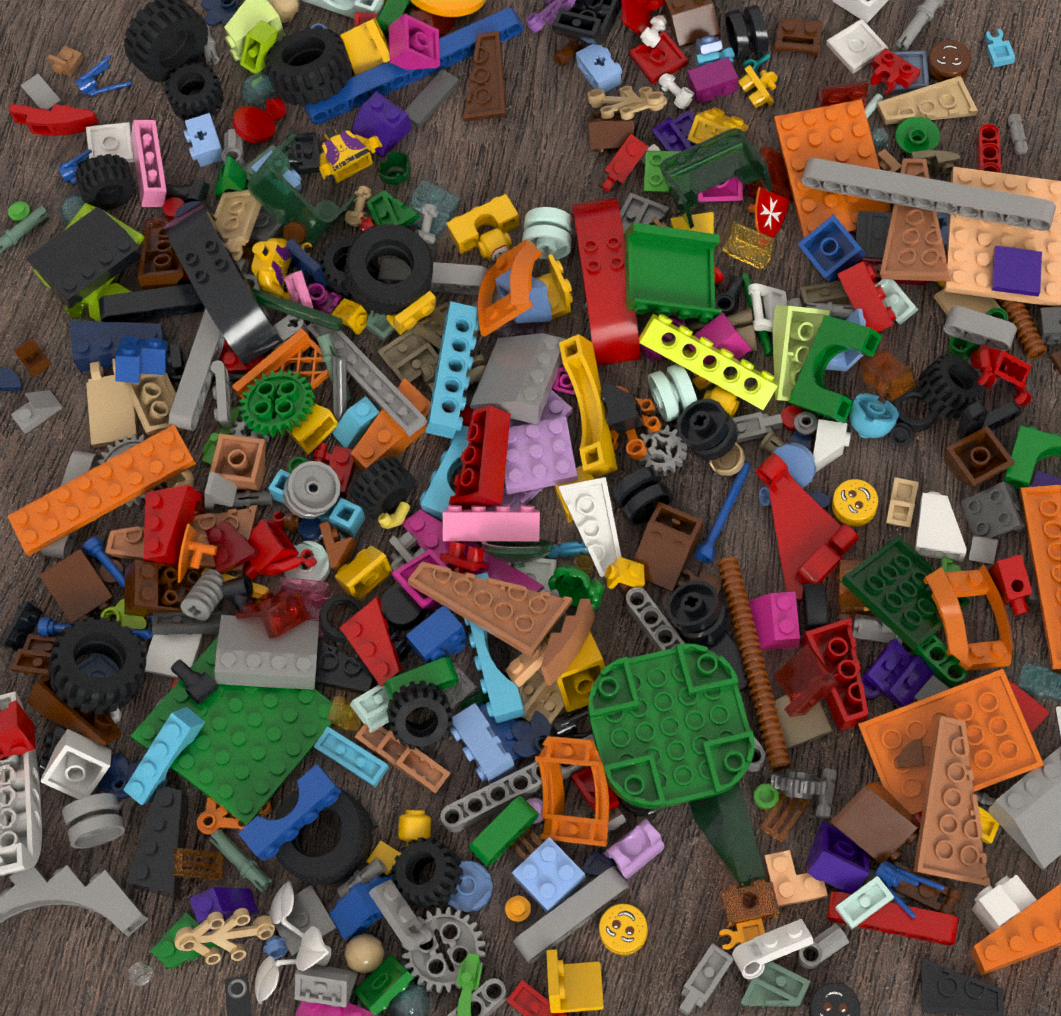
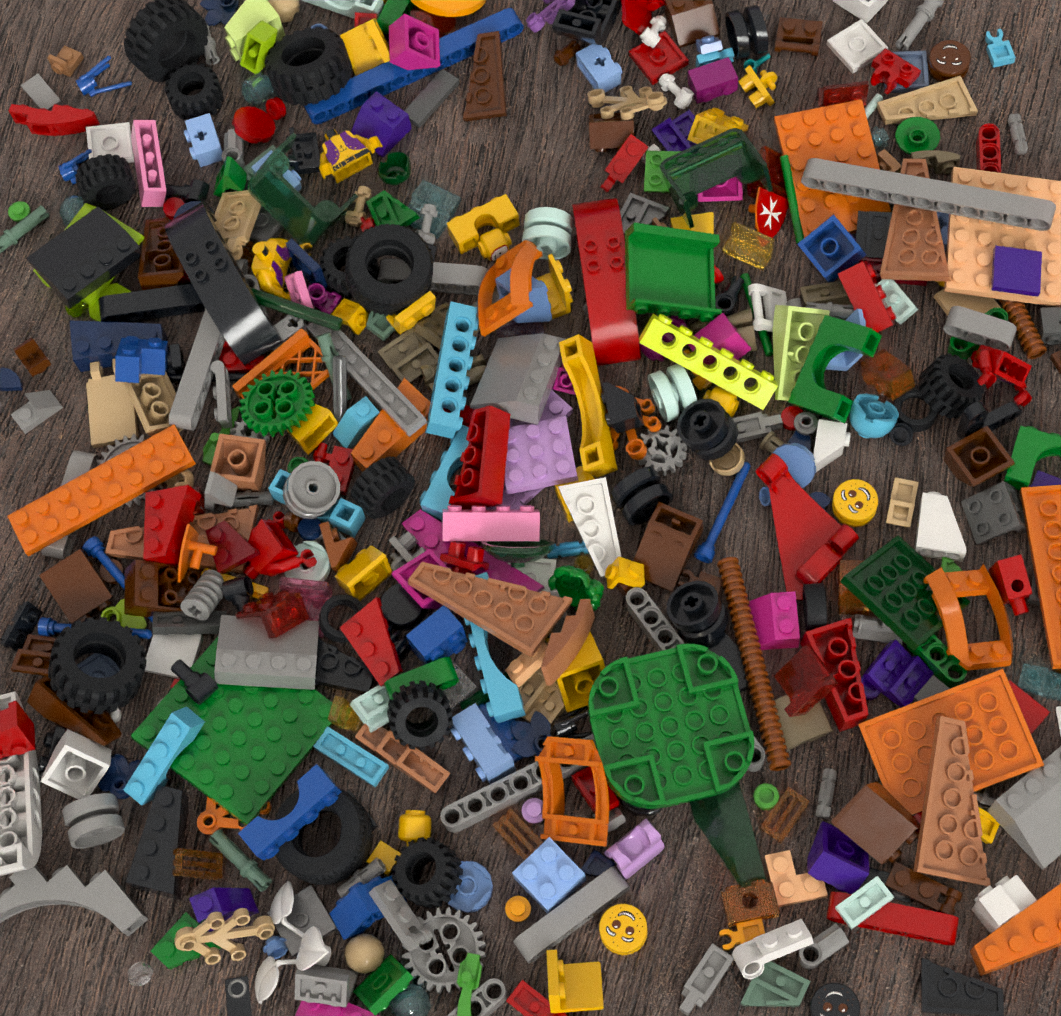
reddish brown tile [283,221,307,244] -> none
light yellow arm [378,502,410,529] -> none
green beam [469,796,539,867] -> none
flat silver gear [771,768,827,799] -> none
blue plant [875,861,944,918] -> none
reddish brown tile [898,739,924,768] -> none
light grey tile [968,535,998,564] -> none
none -> green bar [780,155,804,244]

